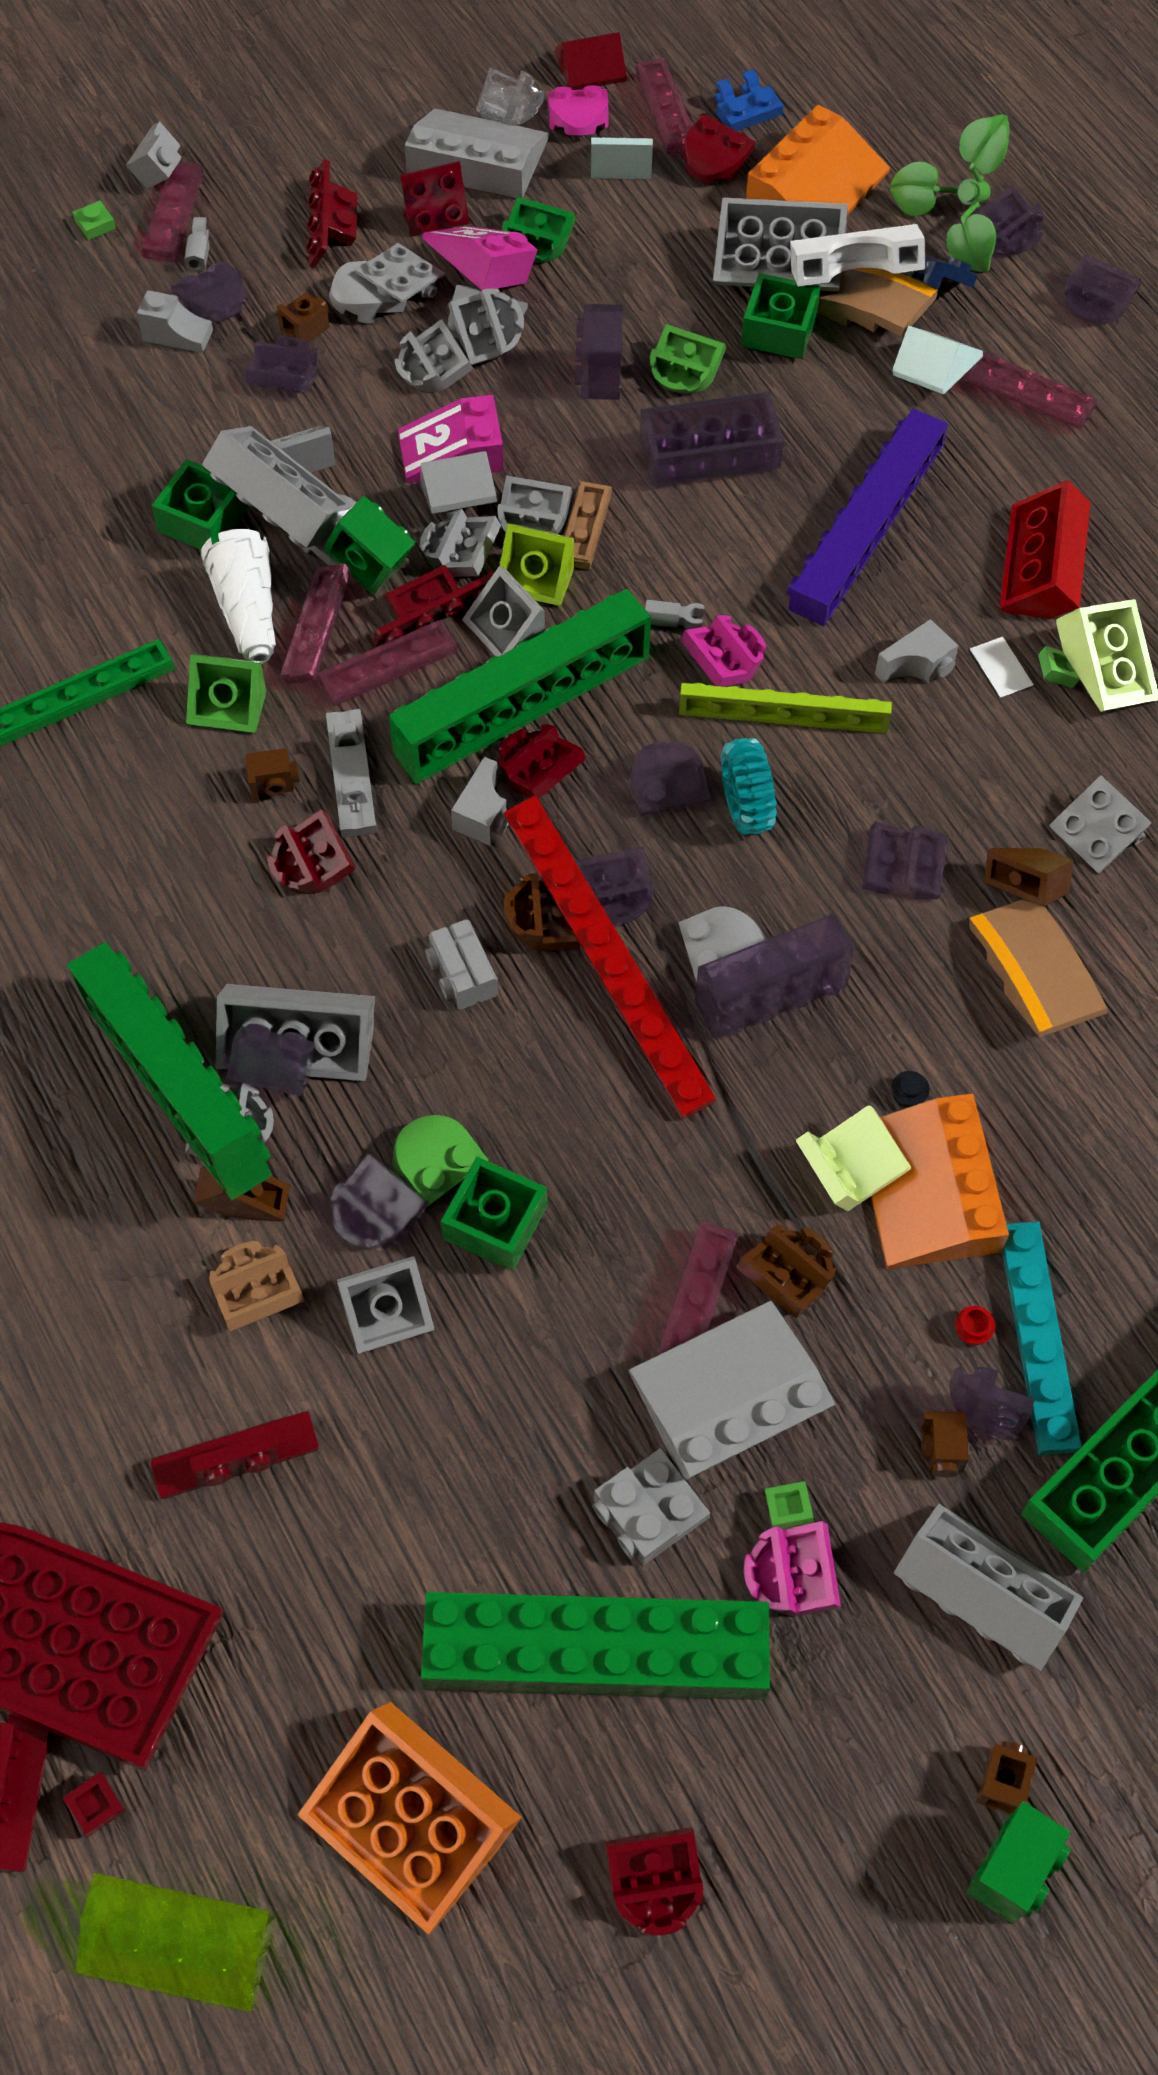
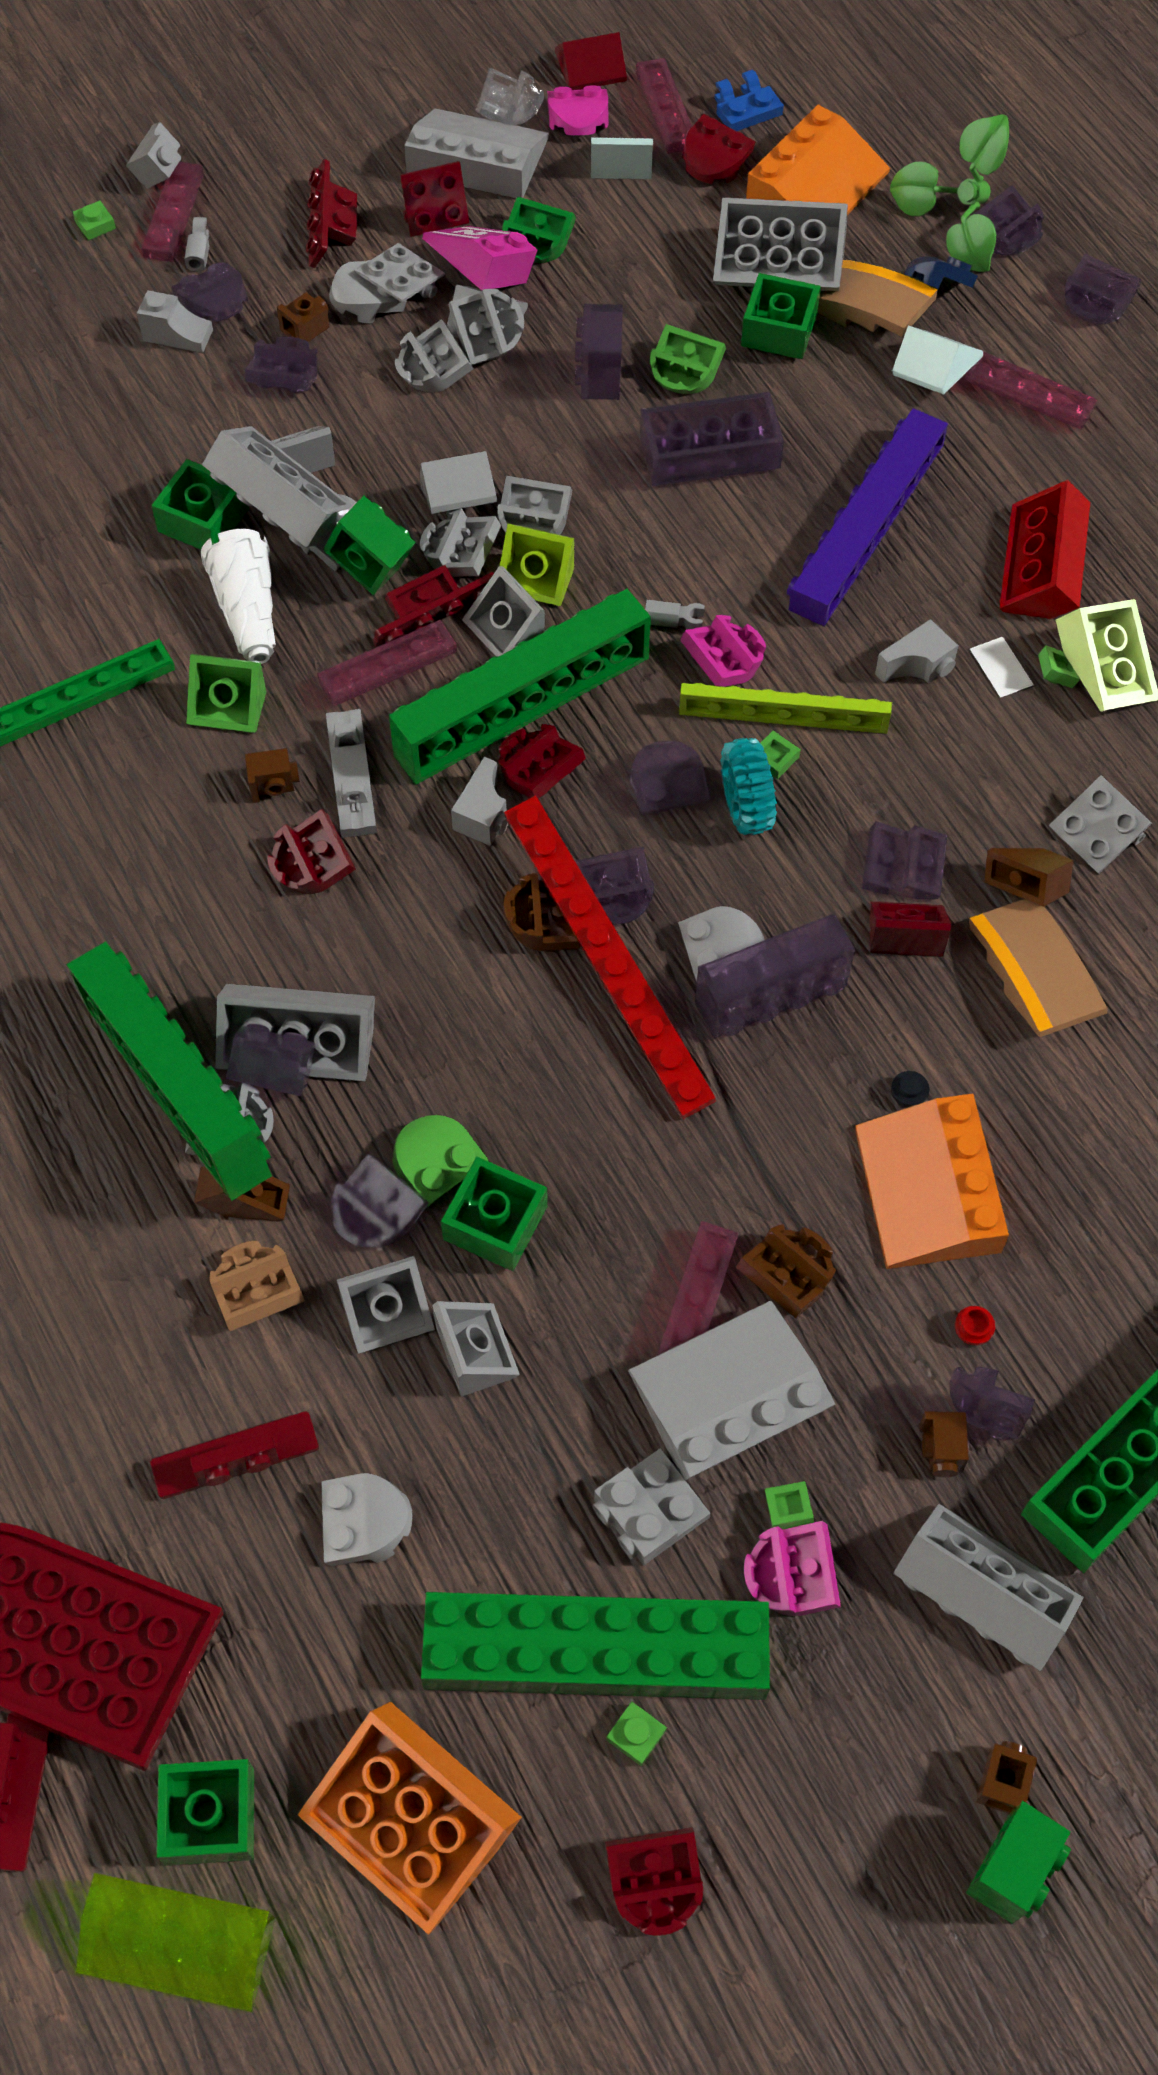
dark red plate [63,1771,126,1838] -> none
clear pink plate [280,564,351,684] -> none
dark pink slope [398,395,504,483] -> none
light grey brick [425,919,499,1010] -> none
medium nougat tile [564,481,612,571] -> none
white arch [790,224,925,286] -> none
yellowish green bracket [796,1106,911,1211] -> none
teal plate [1002,1221,1082,1456] -> none
none -> green brick [157,1759,254,1866]
none -> light grey slope [322,1473,412,1566]
none -> light grey slope [432,1301,520,1397]
none -> bright green plate [606,1702,667,1766]
none -> bright green plate [760,731,801,780]
none -> dark red slope [870,901,951,957]

